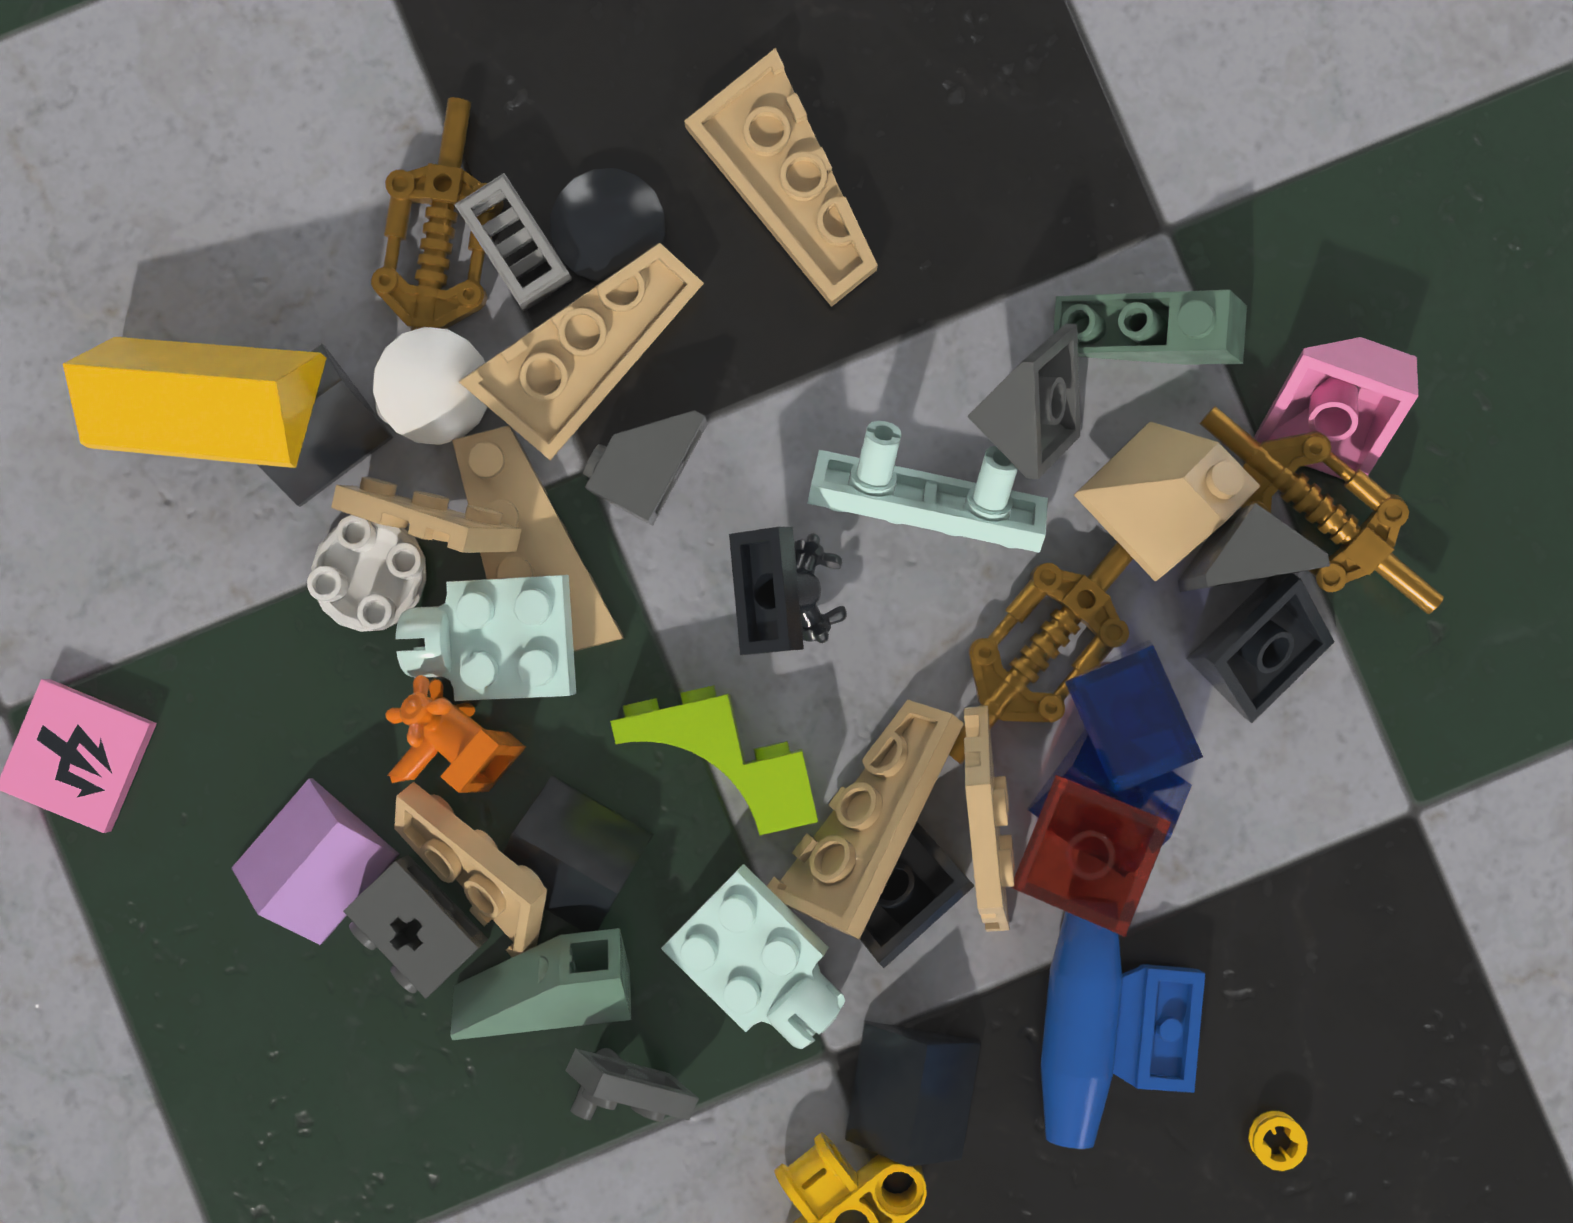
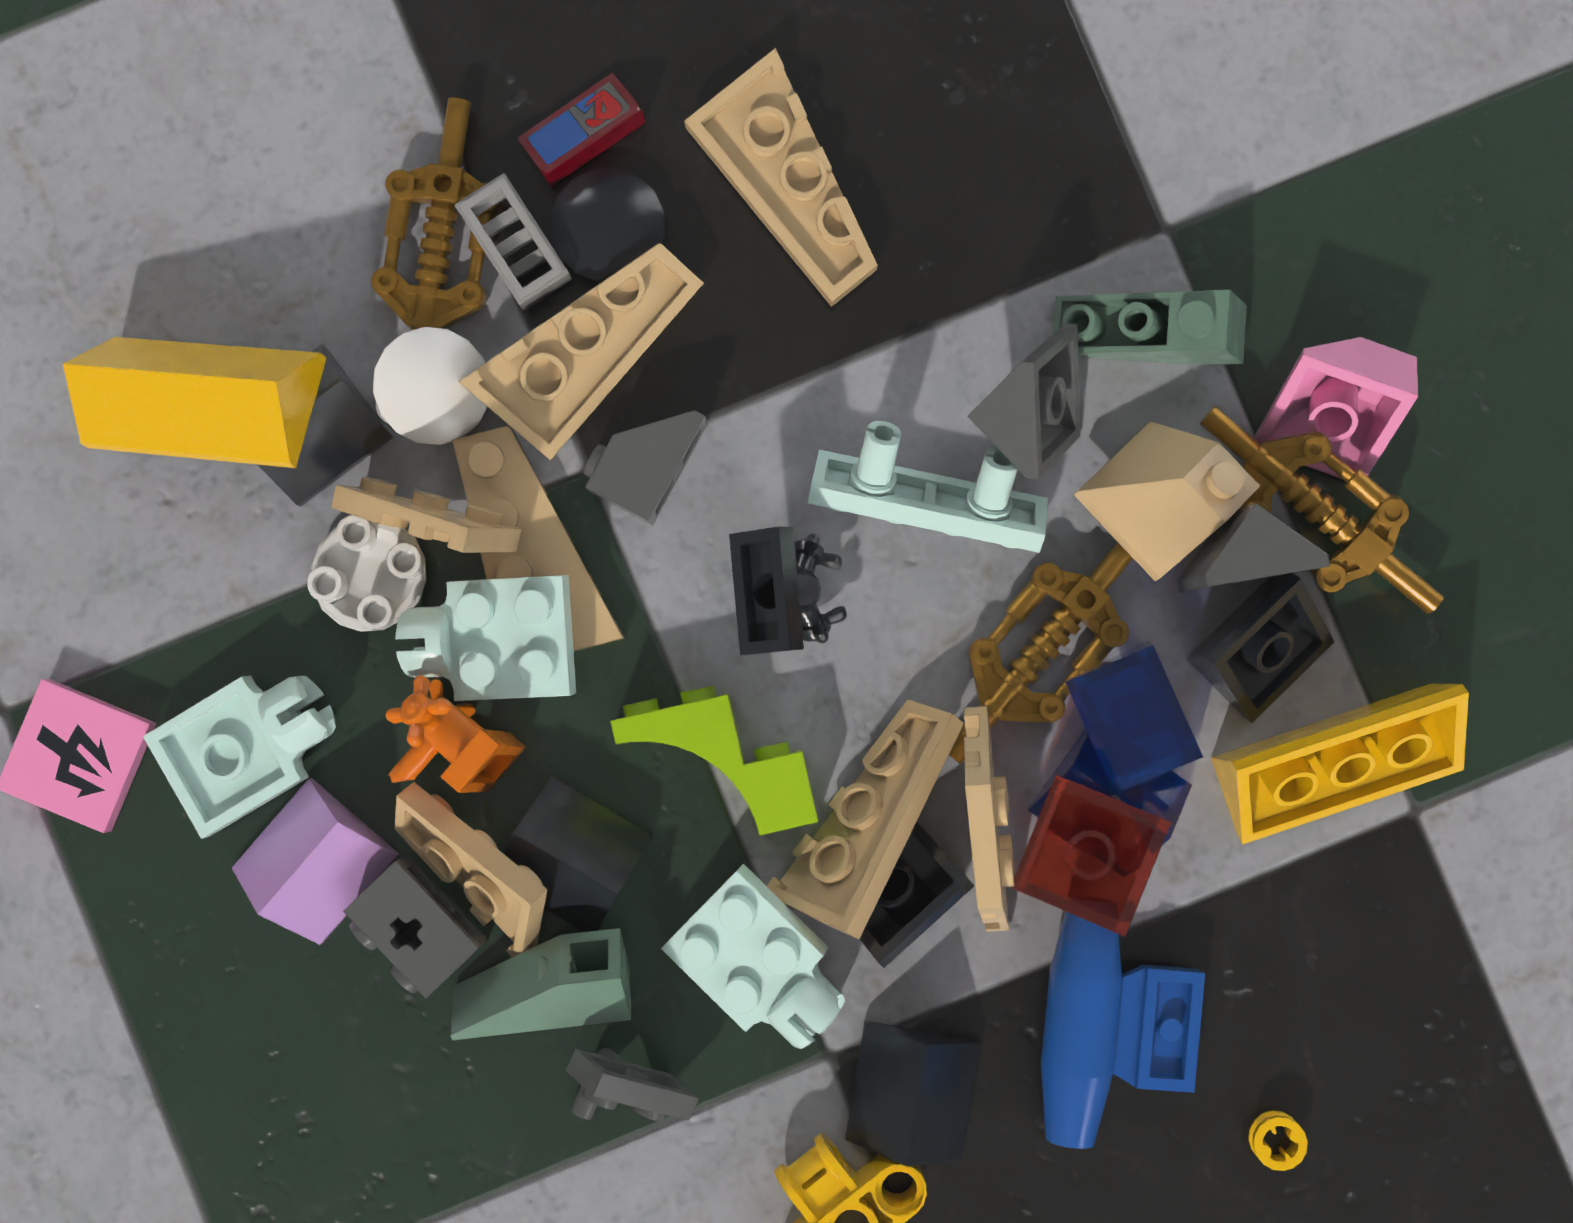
none -> light aqua plate [143,675,336,839]
none -> slope [517,73,646,187]
none -> yellow slope [1211,684,1469,845]

